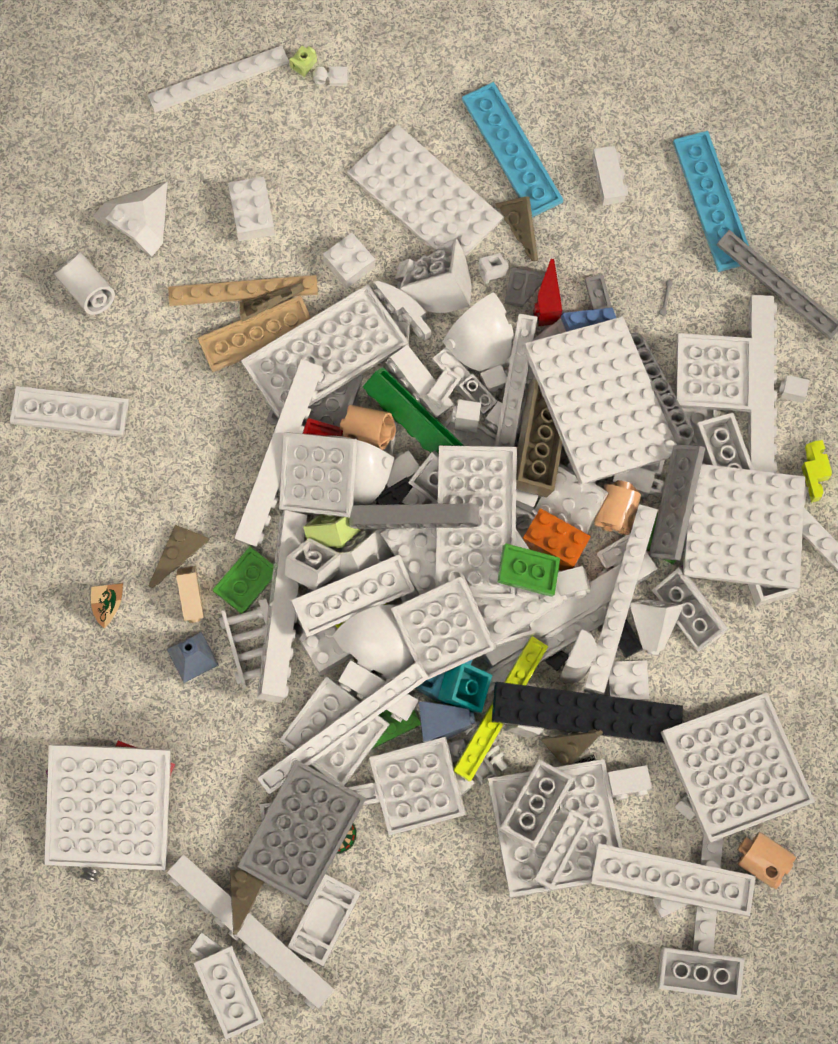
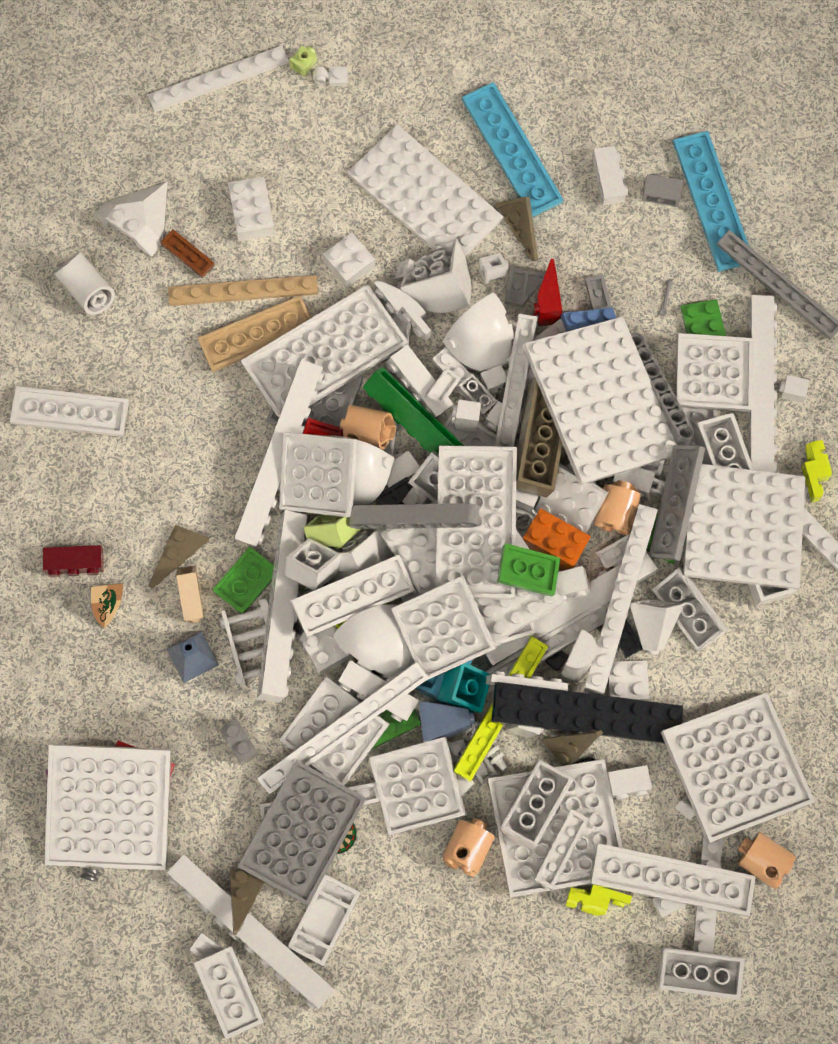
dark tan wing [240,282,304,322] -> none
none -> dark red brick [43,545,104,577]
none -> dark orange plate [161,229,215,278]
none -> light grey brick [220,719,258,766]
none -> light nougat cylinder [442,818,495,877]
none -> white plate [486,671,568,691]
none -> neon yellow plate [565,885,632,916]
none -> light grey brick [642,174,683,207]
none -> bright green plate [680,299,726,336]

